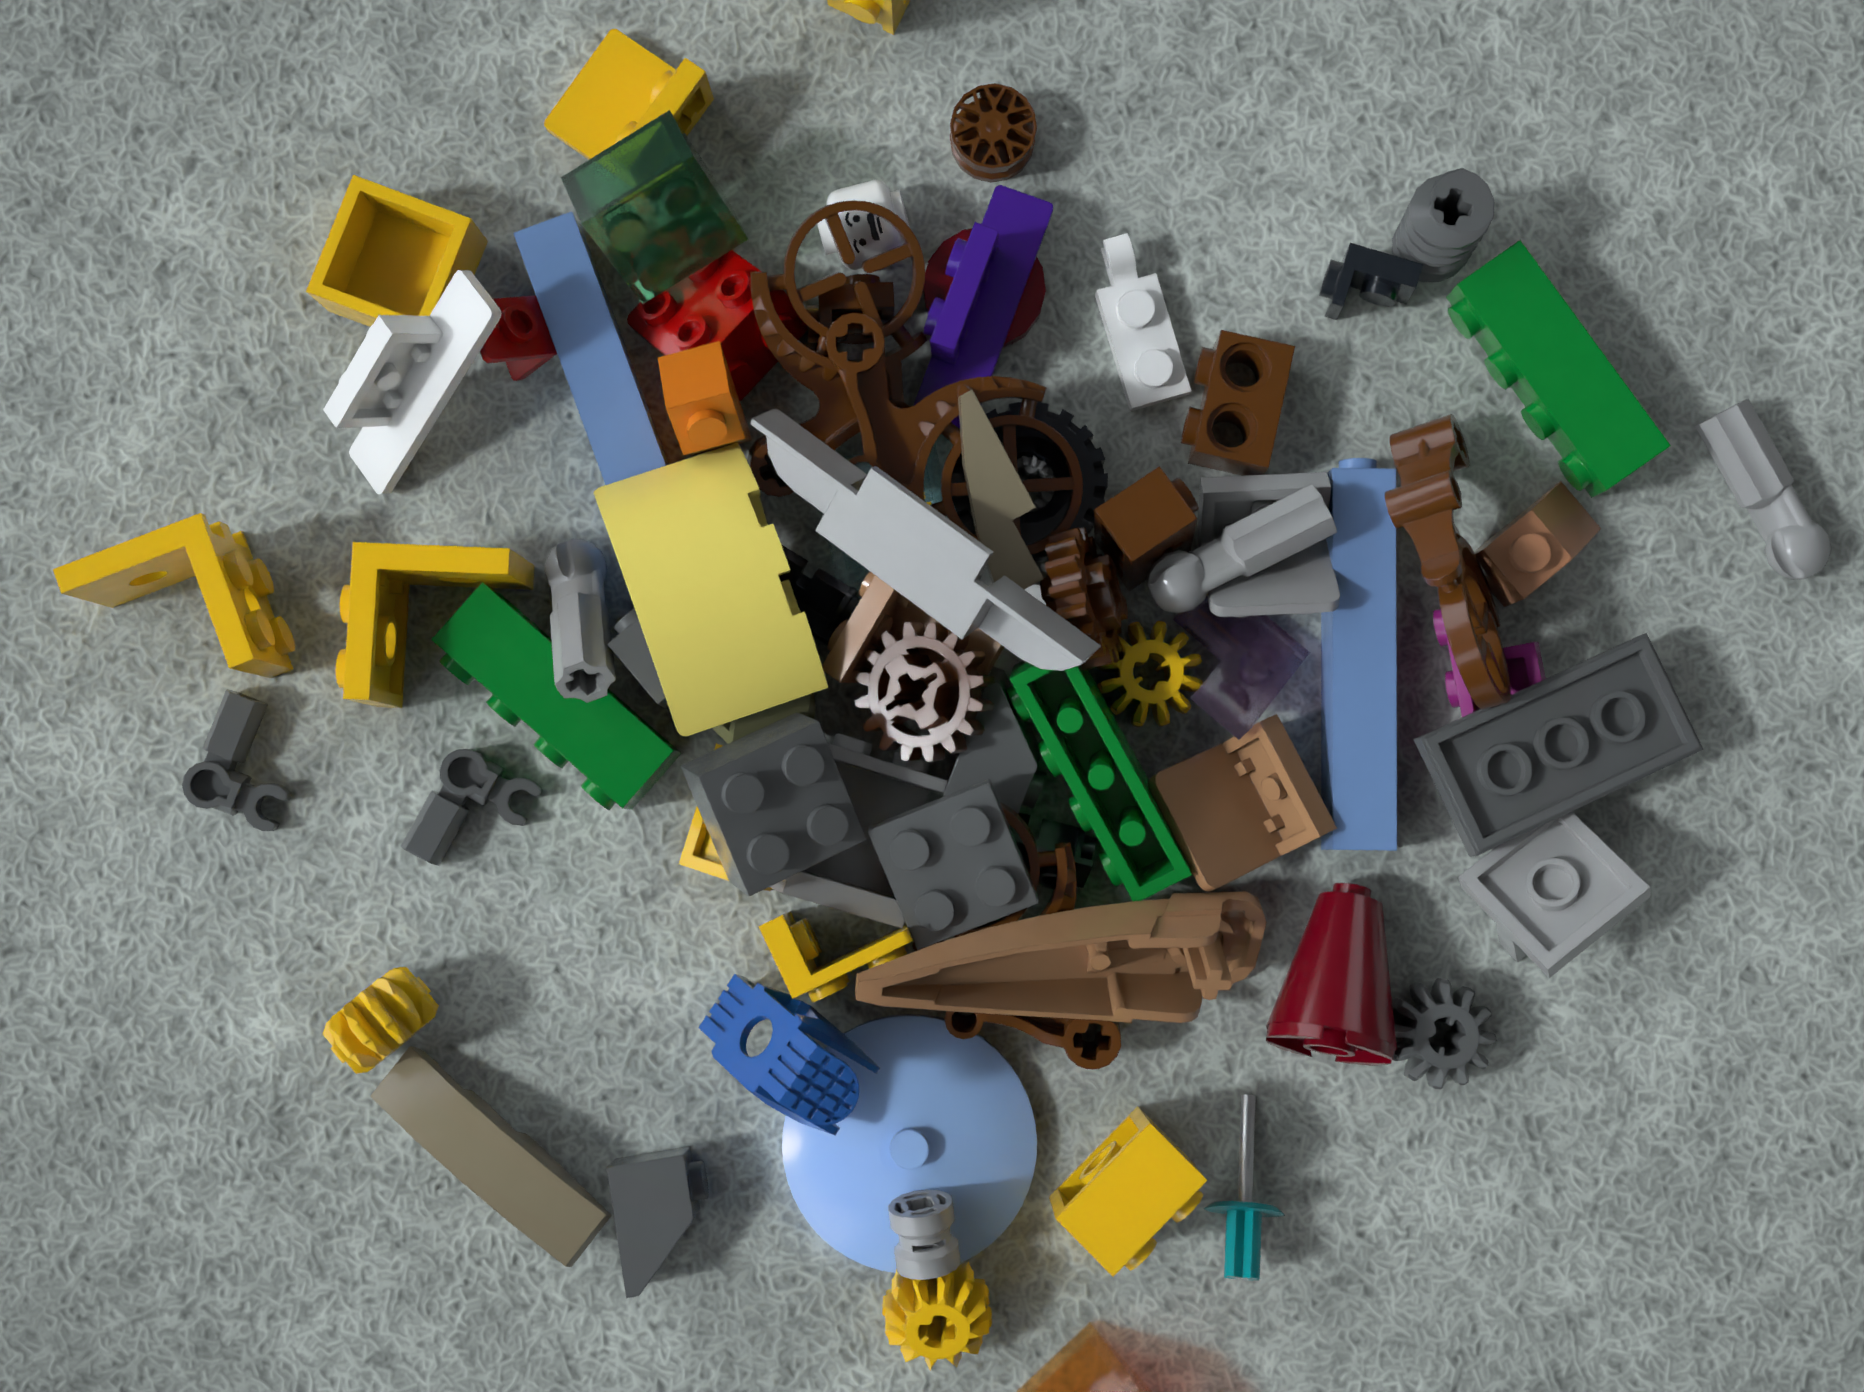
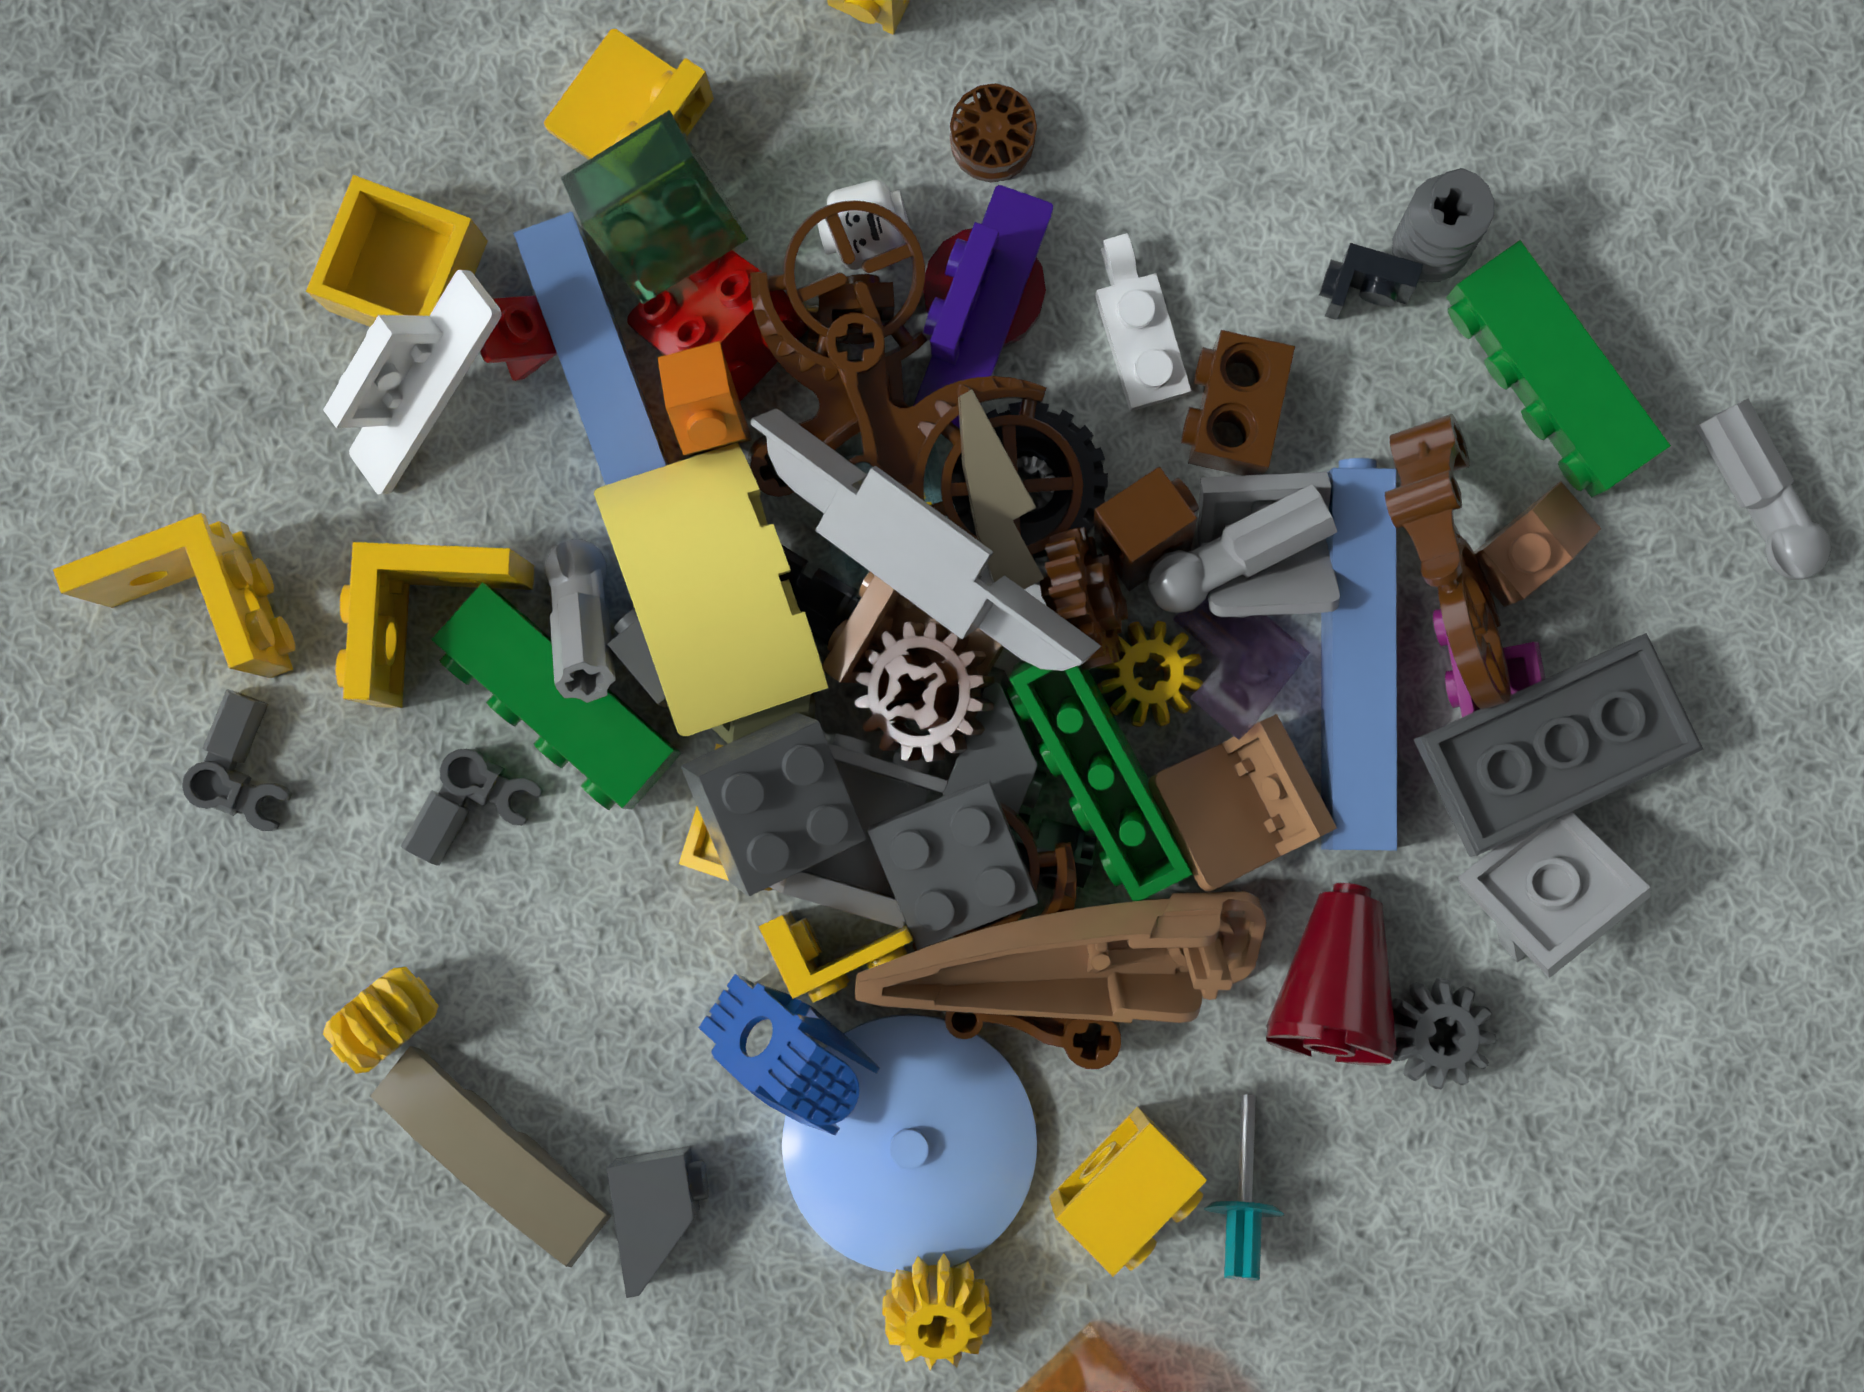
light grey wheel [888,1189,961,1280] -> none

